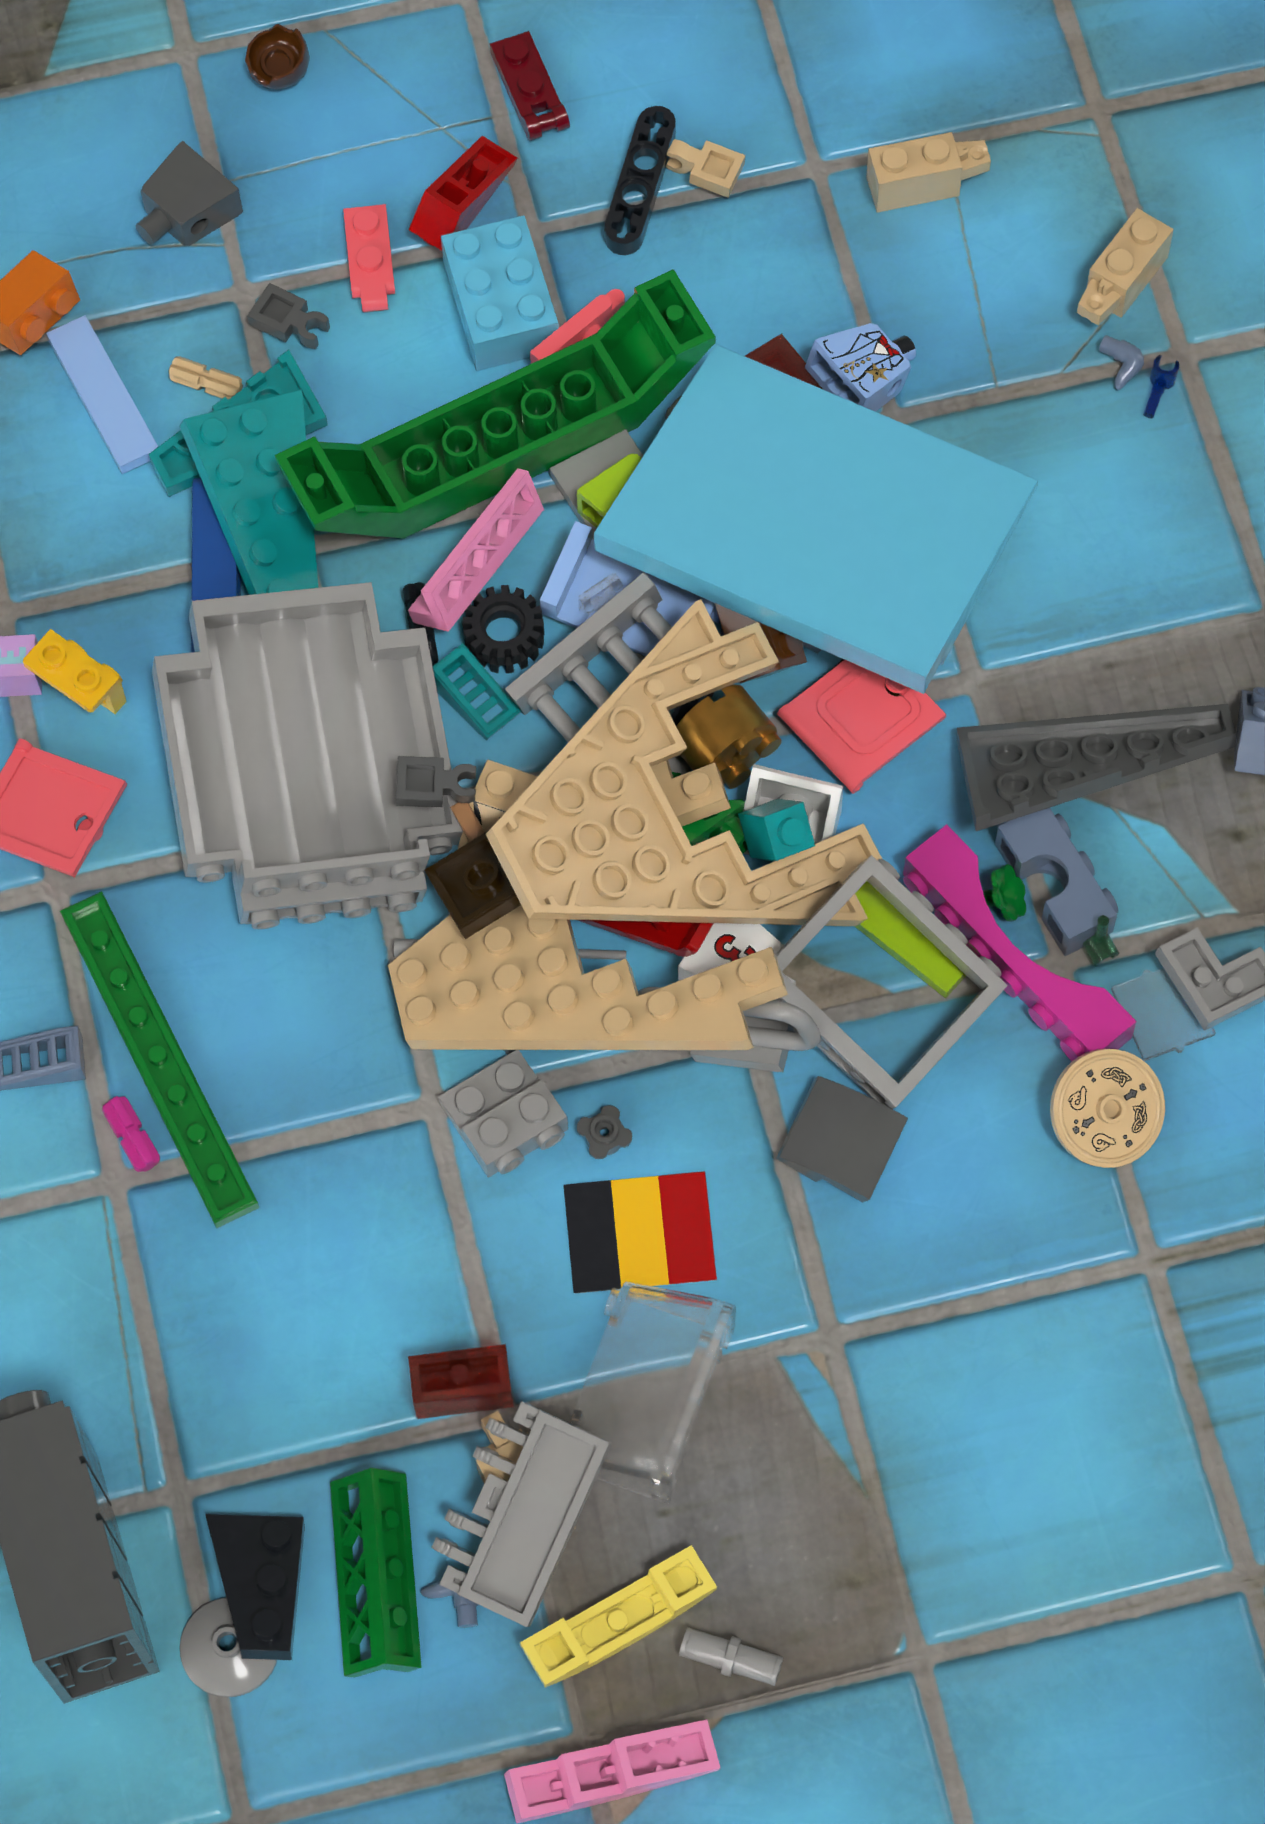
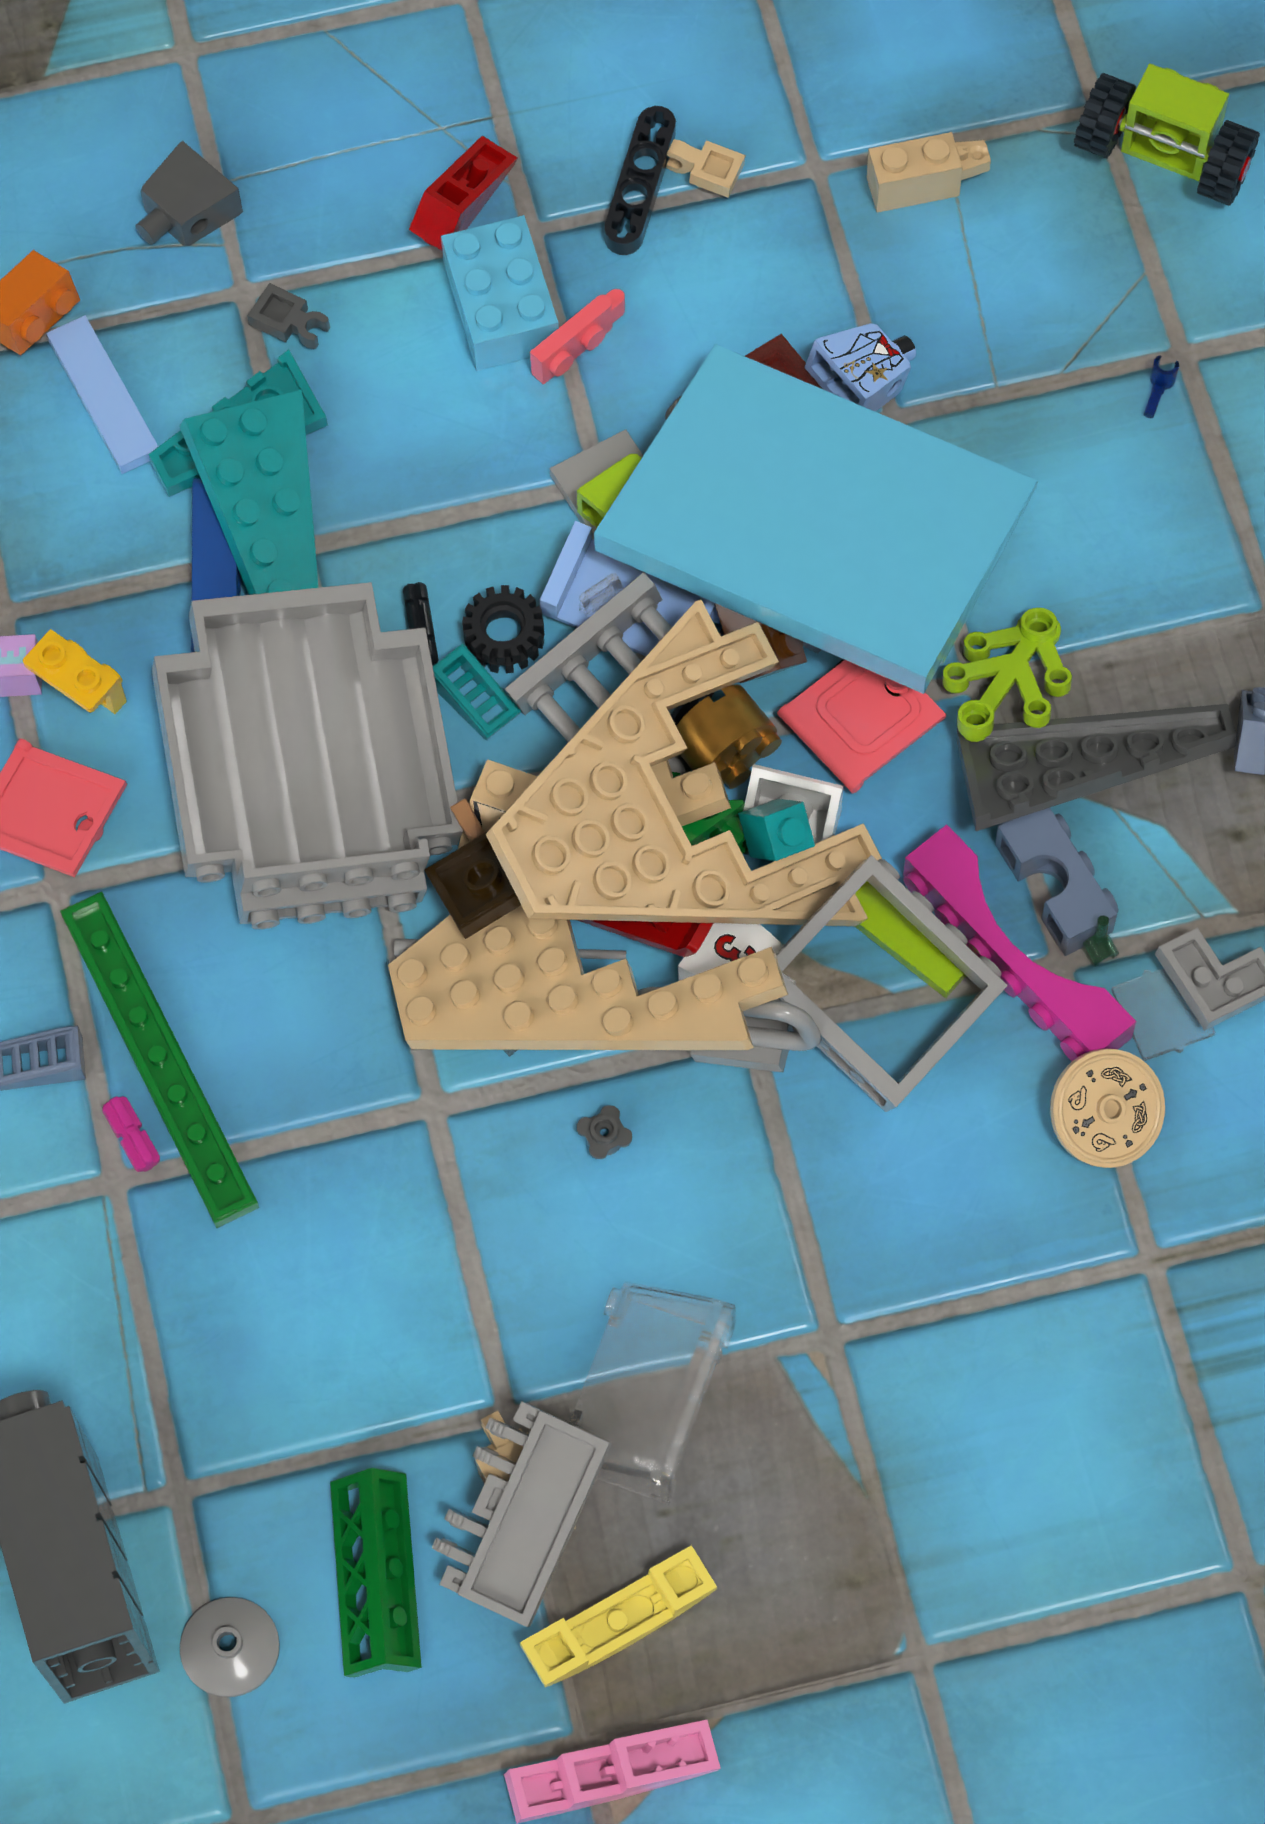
tan piece [169,356,243,399] -> none
black wing [205,1514,305,1660] -> none
reddish brown hair [245,24,310,90] -> none
green slope [275,269,716,539] -> none
coral hinge [343,204,395,312] -> none
dark grey plate [396,756,476,808] -> none
bright pink fence [408,469,544,632] -> none
clear red brick [408,1344,514,1419] -> none
sand blue animal [421,1580,478,1628] -> none
light grey plate [438,1050,568,1178] -> none
dark red plate [490,31,570,141] -> none
sticker [564,1171,717,1294] -> none
light grey pin [679,1627,783,1686] -> none
dark grey slope [776,1076,908,1203] -> none
green plant [983,864,1026,922] -> none
tan hinge [1077,208,1174,325] -> none
sand blue animal [1099,335,1144,390] -> none
none -> lime plant [942,608,1072,742]
none -> brick [1074,63,1260,206]

